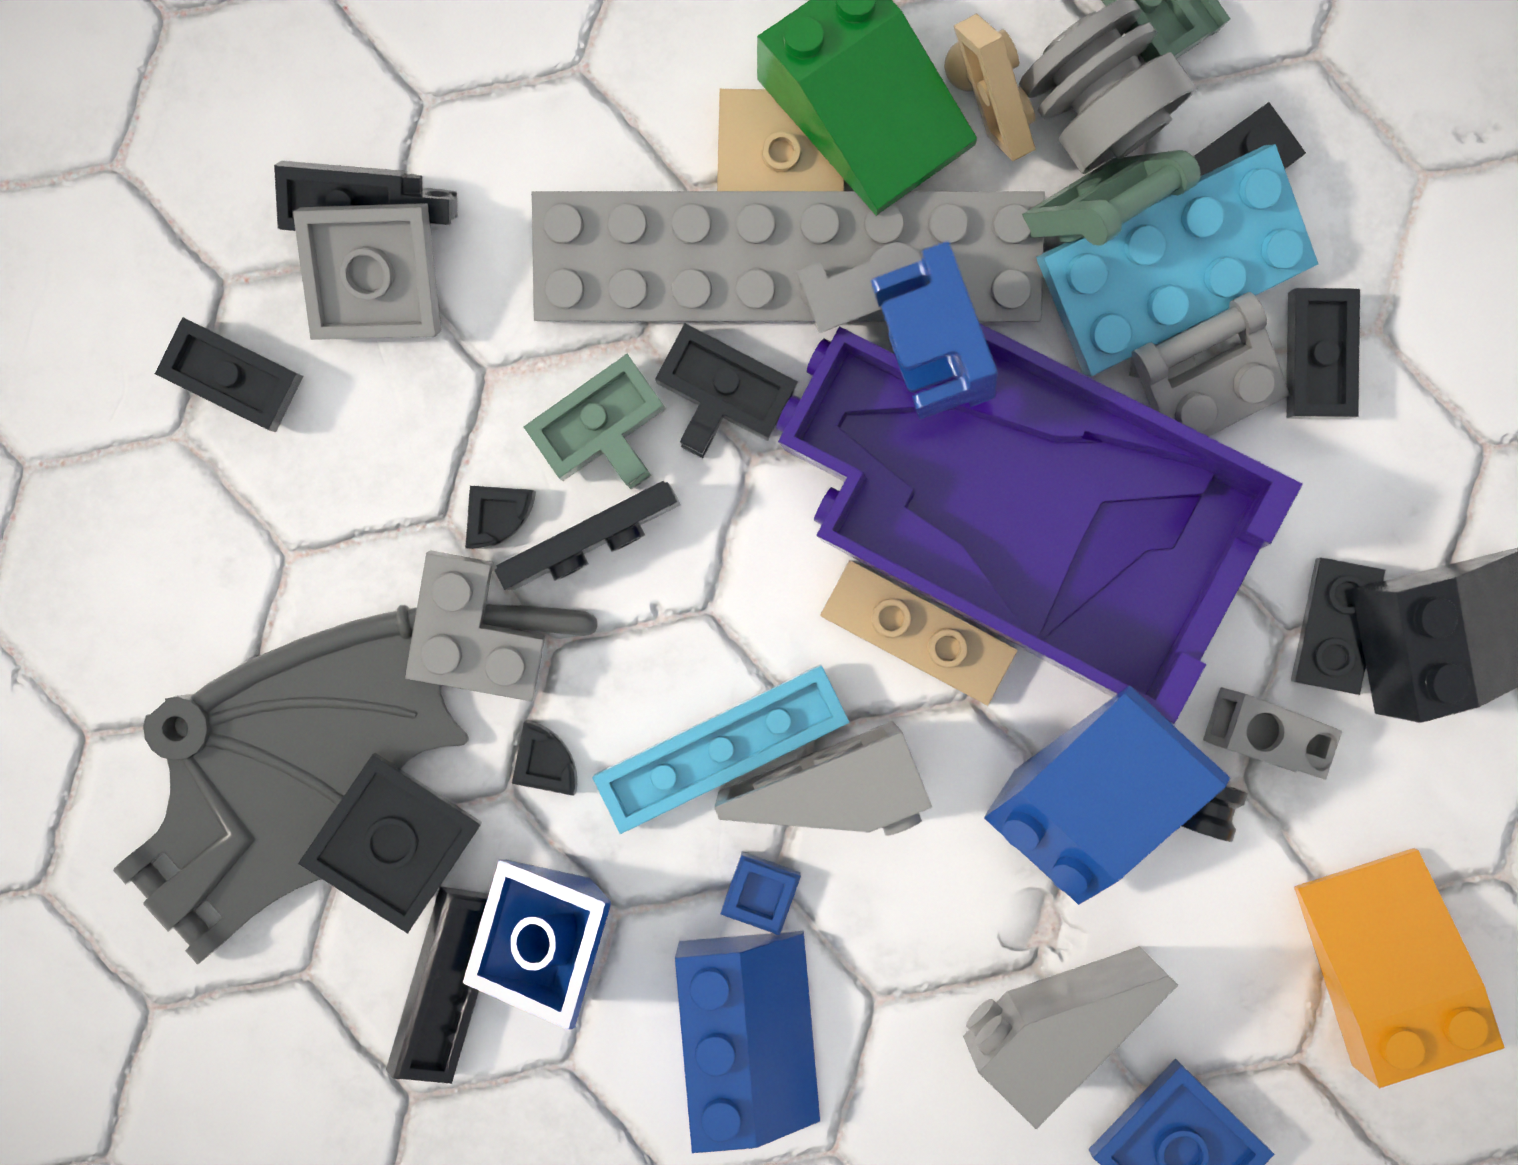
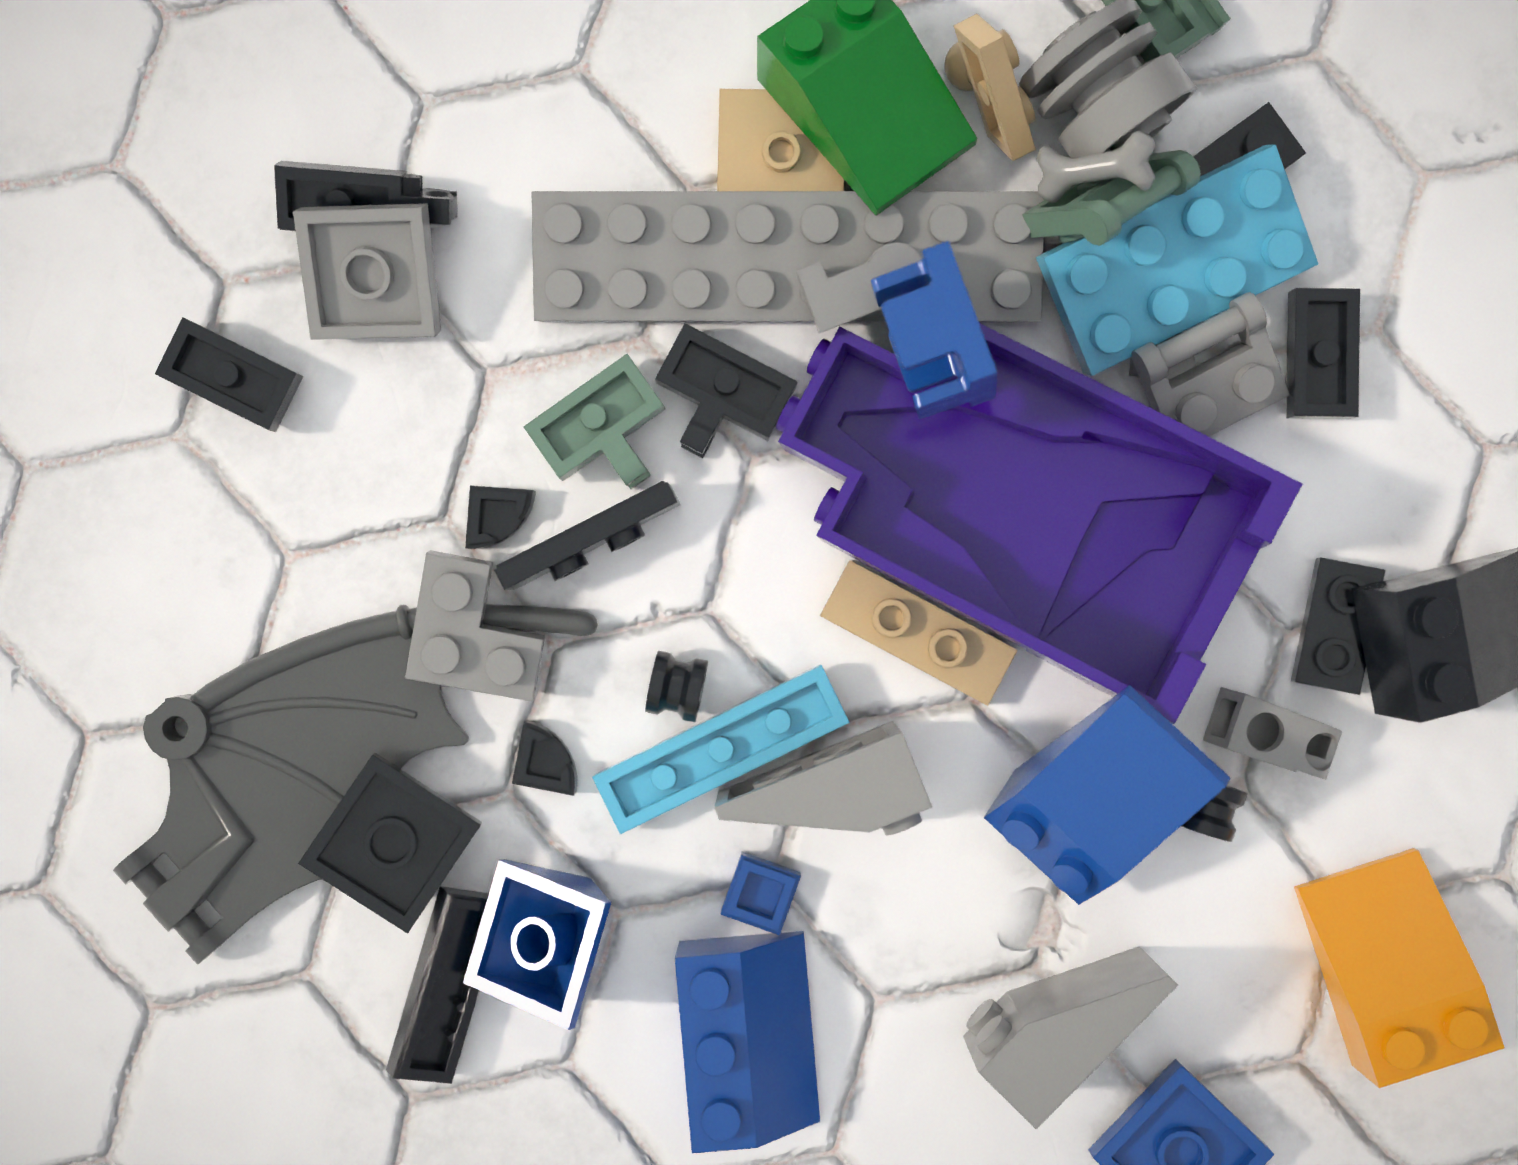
none -> black wheel [645,650,708,723]
none -> light grey piece [1036,131,1156,203]

